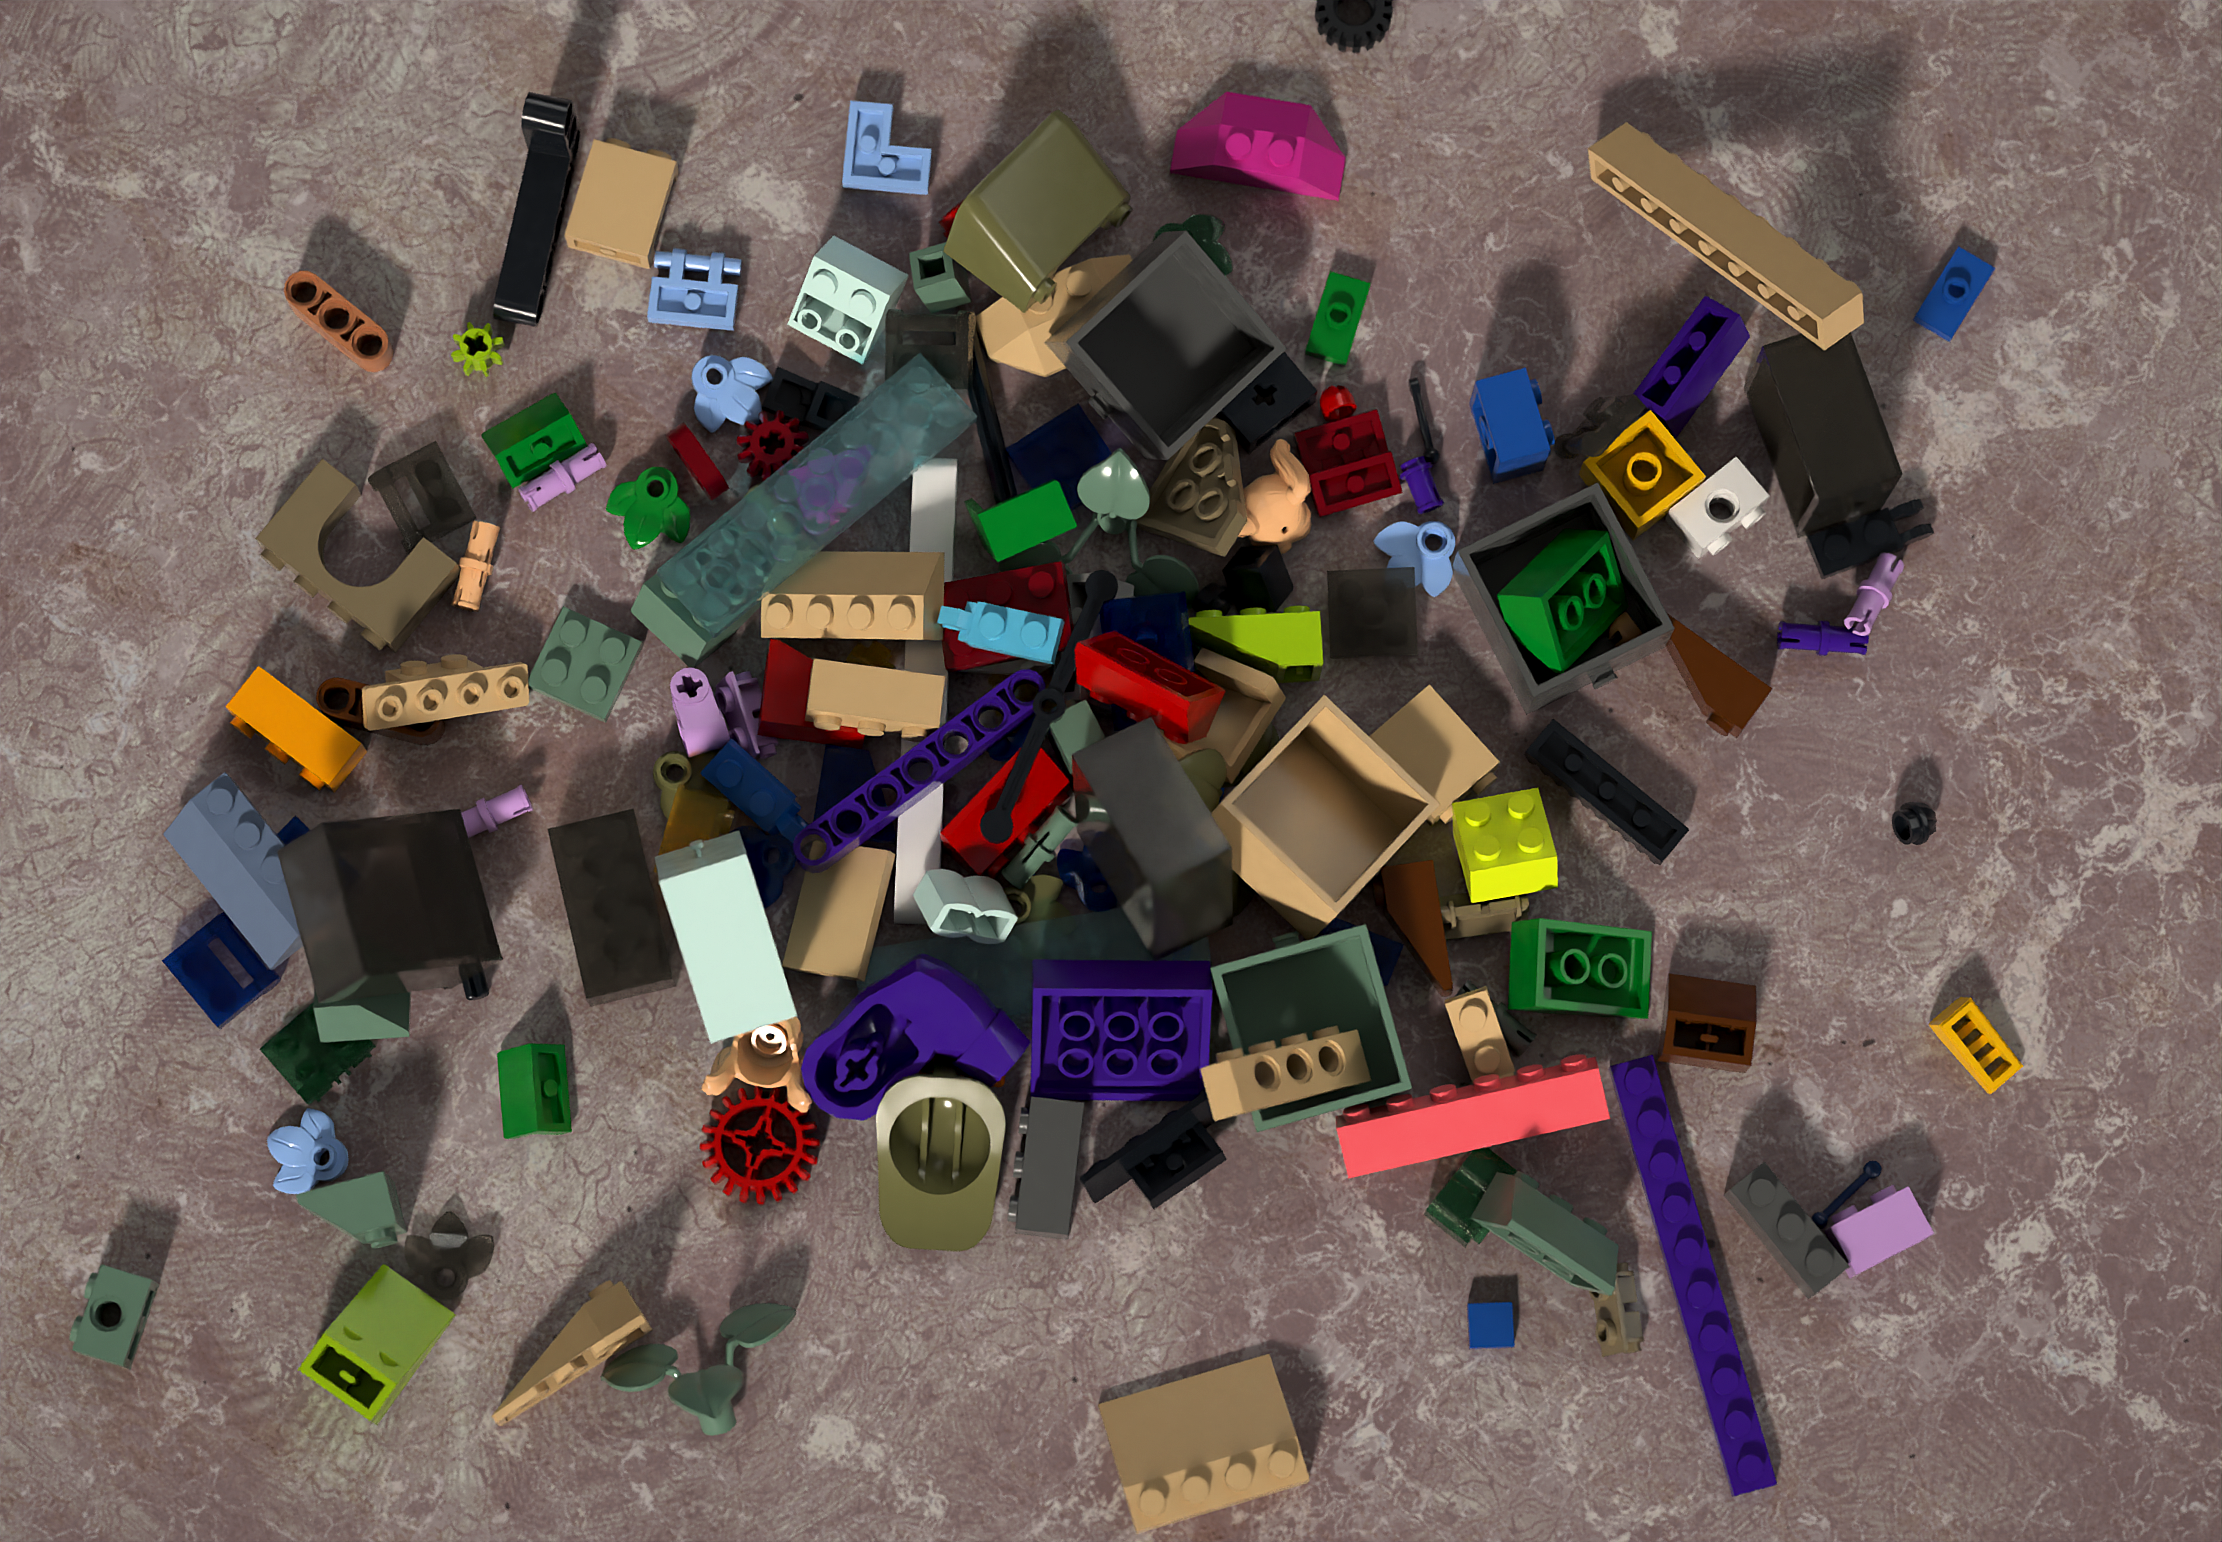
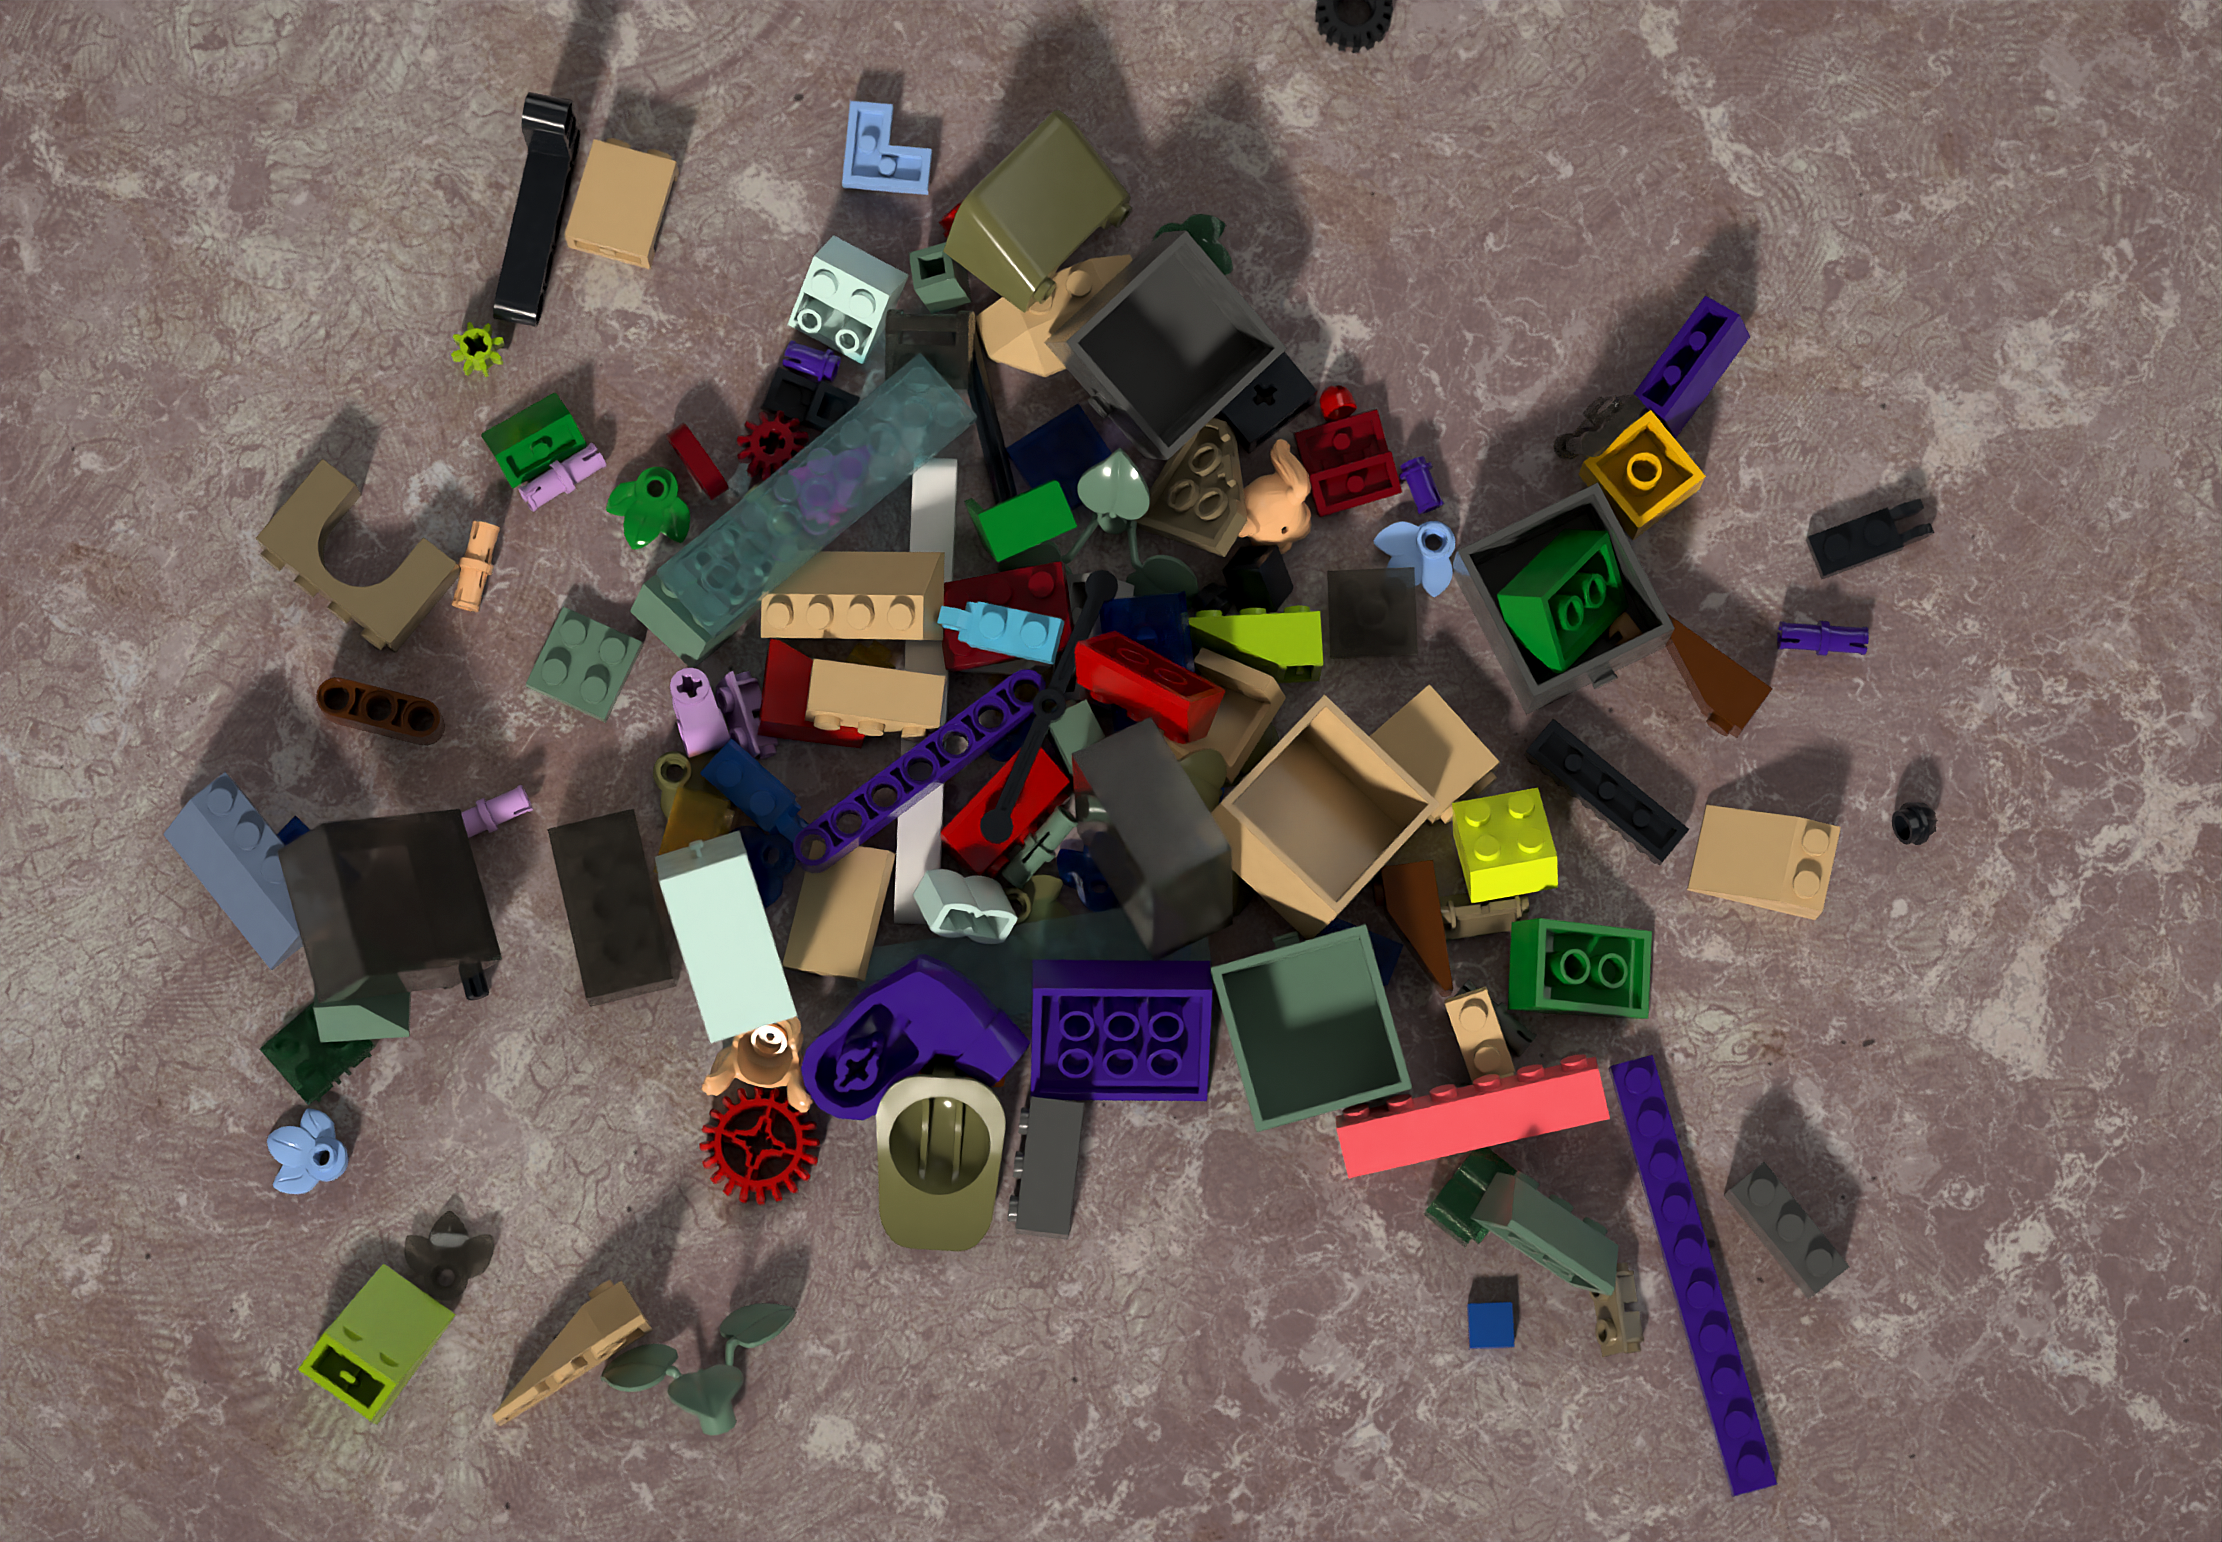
sand green brick [70,1264,159,1369] -> none
clear blue plate [162,912,281,1030] -> none
light orange brick [226,666,367,793] -> none
nougat beam [284,270,394,372] -> none
sand green slope [296,1171,407,1249] -> none
tan bracket [362,654,529,731] -> none
clear smoke plate [368,441,477,555] -> none
green panel [497,1043,572,1139] -> none
light blue plate [647,248,742,331] -> none
light blue plate [691,355,772,433] -> none
clear blue wing [813,744,897,845] -> none
black bracket [1080,1088,1227,1210] -> none
tan slope [1098,1354,1310,1534] -> none
dark pink wedge [1170,91,1346,201] -> none
tan brick [1200,1025,1371,1121] -> none
green plate [1305,271,1371,367] -> none
black hinge [1408,378,1440,465] -> none
blue brick [1469,367,1555,484] -> none
tan brick [1588,122,1864,350] -> none
reddish brown slope [1657,973,1756,1073] -> none
white brick [1665,457,1770,559] -> none
clear smoke container [1743,332,1903,538] -> none
dark blue hinge [1811,1161,1882,1229] -> none
lavender brick [1824,1185,1934,1278] -> none
lavender pin [1844,553,1904,636] -> none
blue plate [1913,246,1995,342] -> none
yellow slope [1928,997,2023,1094] -> none
none -> dark purple pin [783,340,841,382]
none -> tan slope [1687,805,1841,920]

